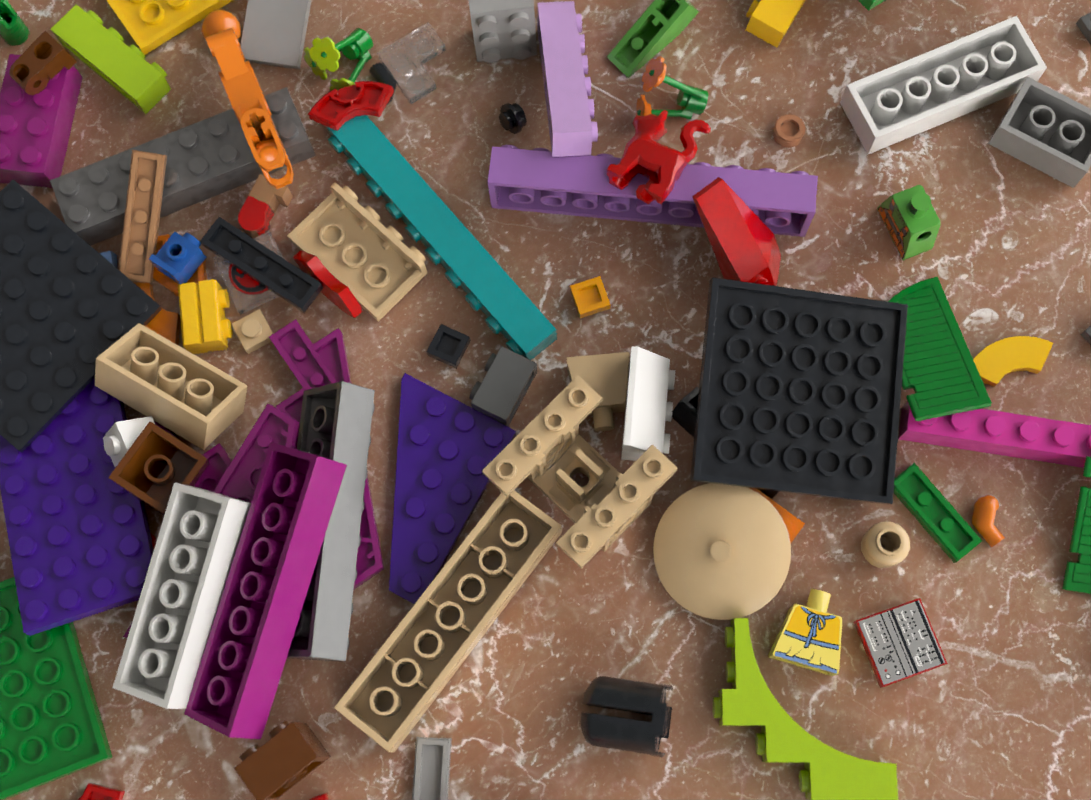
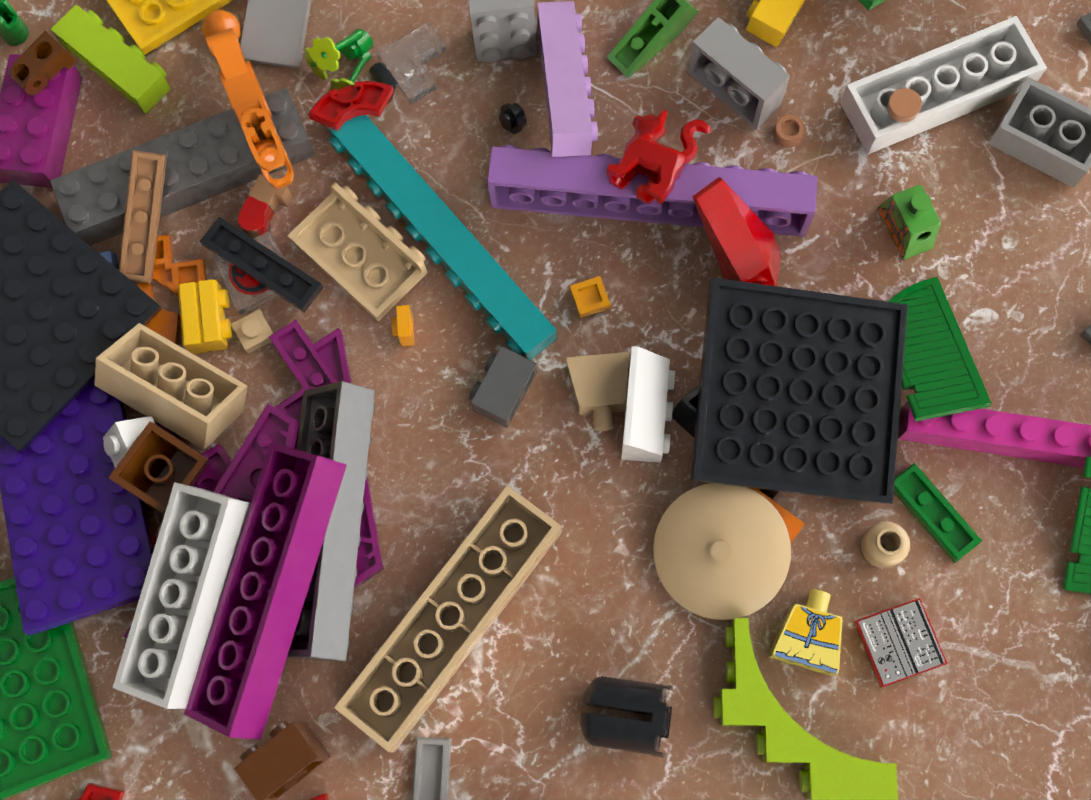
blue brick [149,231,206,284] -> none
red tile [292,250,363,318] -> none
dark purple wing [389,373,516,604] -> none
black plate [426,324,471,369] -> none
tan piece [482,375,677,569] -> none
plant [636,56,709,120] -> none
orange arm [971,495,1005,548] -> none
yellow tile [973,336,1053,387] -> none
none -> light orange plate [391,305,415,346]
none -> light grey brick [688,17,790,130]
none -> nougat tile [887,88,922,122]

